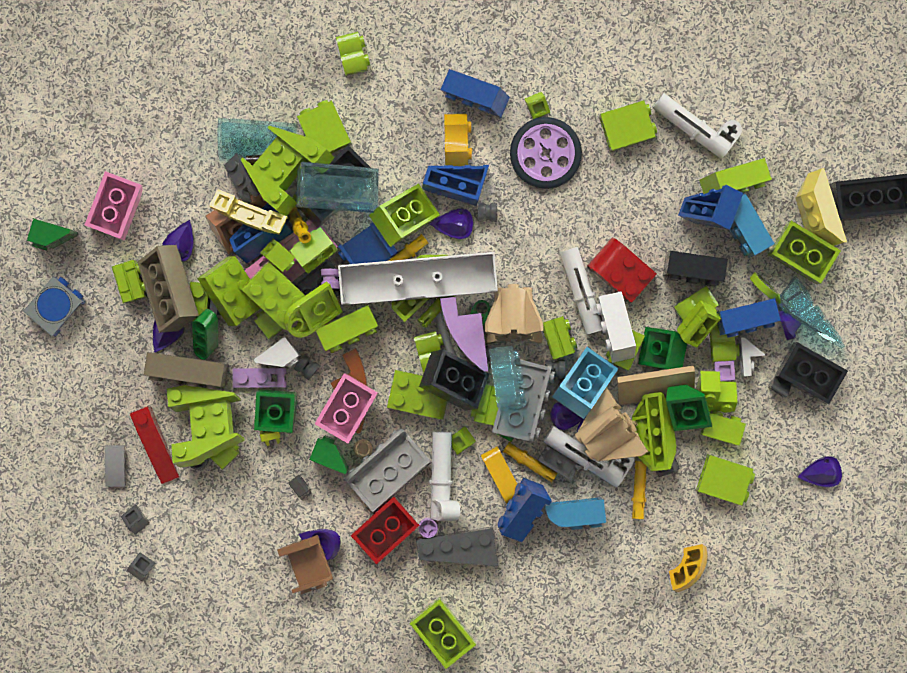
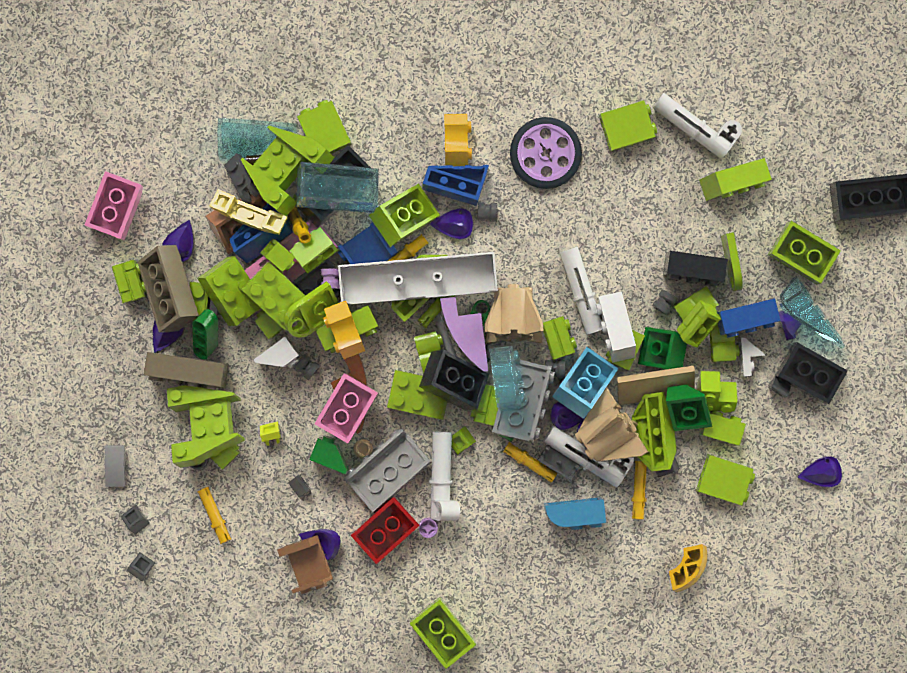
panel [23,276,86,337] -> none
green slope [27,218,78,251] -> none
red slope [130,406,180,484] -> none
lavender plate [233,368,287,388] -> none
green slope [254,389,297,433] -> none
lime brick [336,32,370,76] -> none
dark grey wedge [416,527,499,567] -> none
blue wedge [440,69,510,118] -> none
yellow beam [481,446,517,504] -> none
blue wedge [498,478,552,542] -> none
lime slope [524,92,551,119] -> none
red brick [587,237,657,304] -> none
blue wedge [678,185,743,230] -> none
lavender tile [714,361,735,381] -> none
dark azure brick [729,194,775,258] -> none
lime piece [749,272,793,312] -> none
light yellow wedge [795,168,847,246] -> none
none -> yellow pin [197,486,231,544]
none -> yellow brick [323,301,365,359]
none -> dark grey wheel [652,289,678,315]
none -> lime tile [721,232,743,291]

